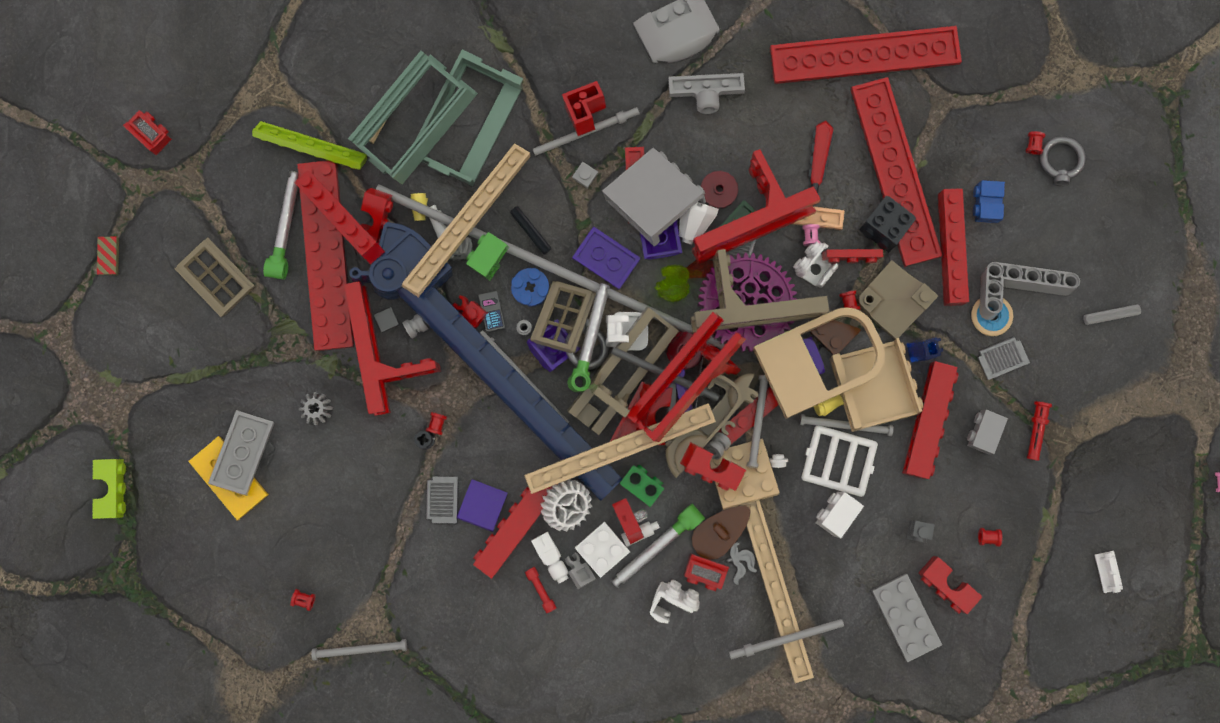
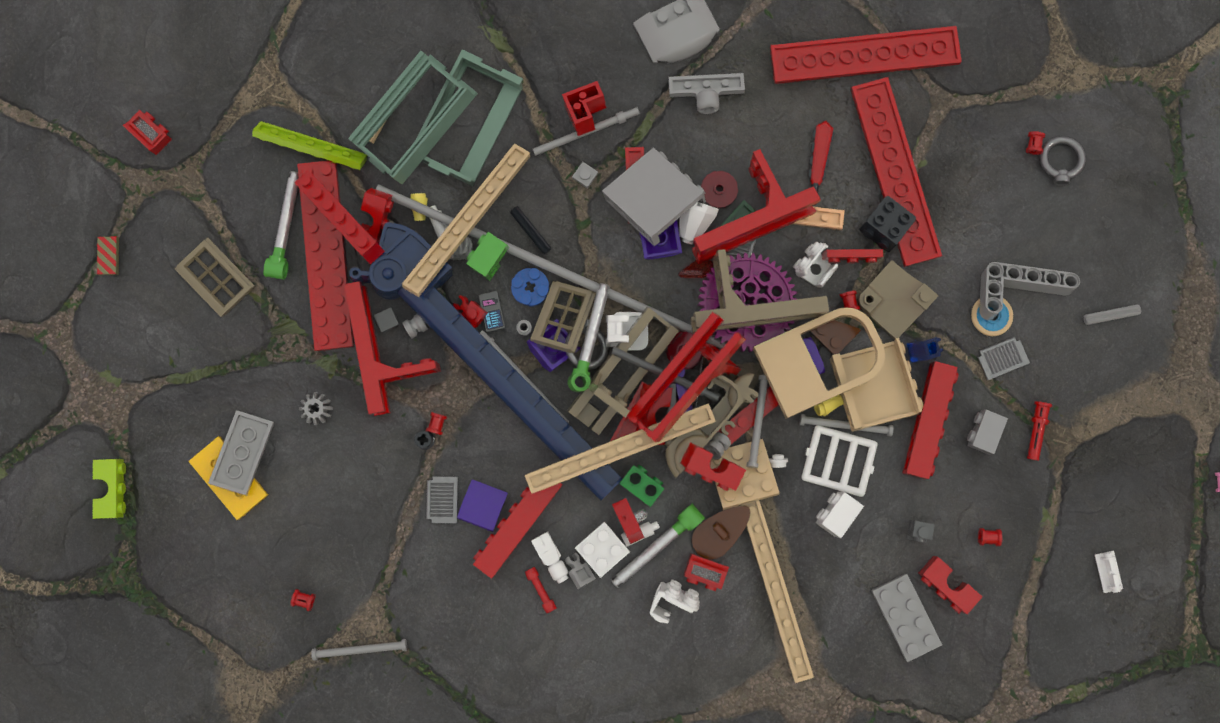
white gear [540,479,592,532] -> none
dark purple plate [572,226,641,290] -> none
clear neon green helmet [654,265,690,302] -> none
flat silver piece [726,542,757,585] -> none
light grey bar [729,619,844,660] -> none
bright pink bush [802,224,820,246] -> none
red brick [938,189,969,306] -> none
blue brick [973,180,1005,223] -> none

